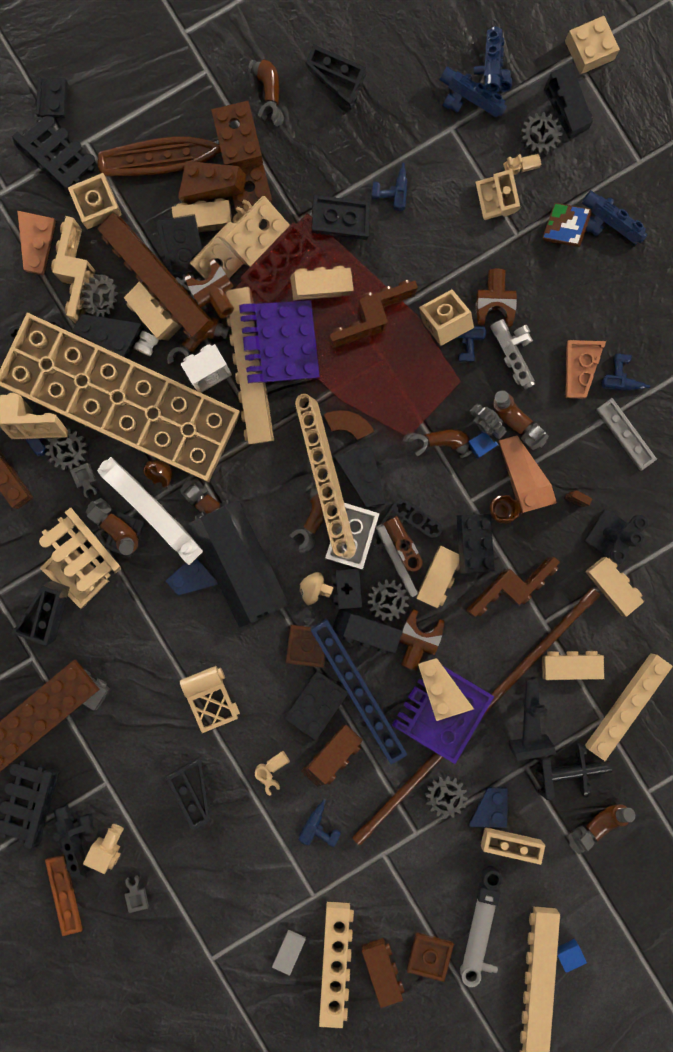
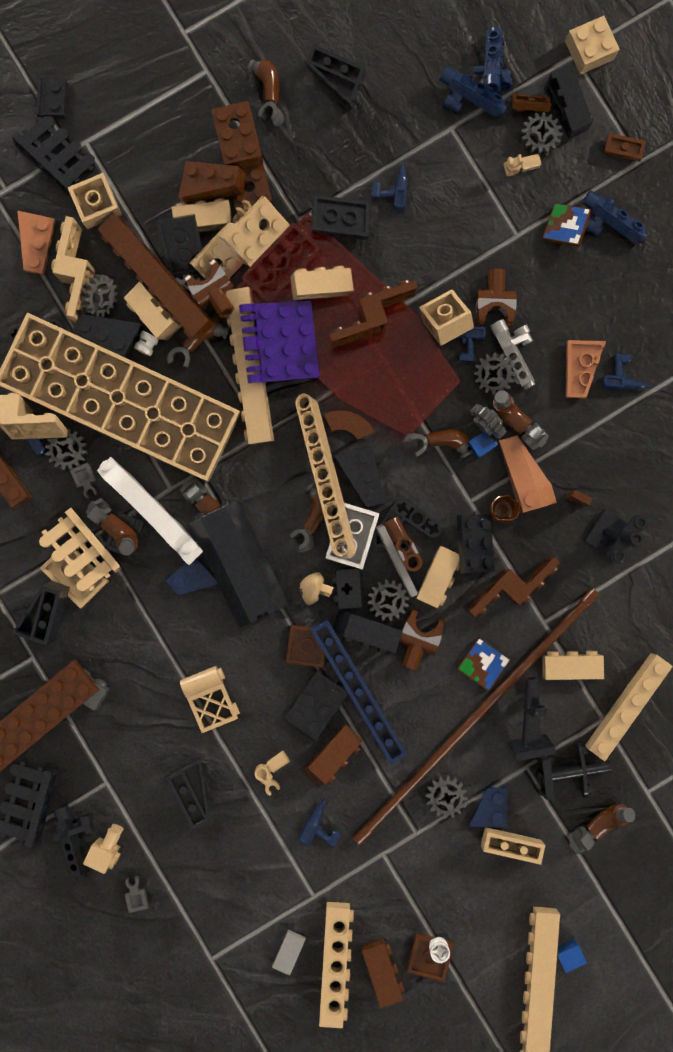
dark orange tile [45,854,83,936] -> none
reddish brown piece [98,136,221,176] -> none
reddish brown hair [143,460,172,488] -> none
white brick [181,344,232,393] -> none
dark purple hinge [392,659,495,764] -> none
tan wedge [418,658,474,721] -> none
light grey piece [460,866,503,987] -> none
tan brick [476,169,521,220] -> none
tan brick [585,557,644,617] -> none
light grey tile [596,398,657,471] -> none
none -> white wheel [429,937,450,963]
none -> tile [457,637,511,691]
none -> dark grey gear [474,353,517,394]
none -> reddish brown plate [511,93,551,113]
none -> reddish brown plate [603,133,646,162]

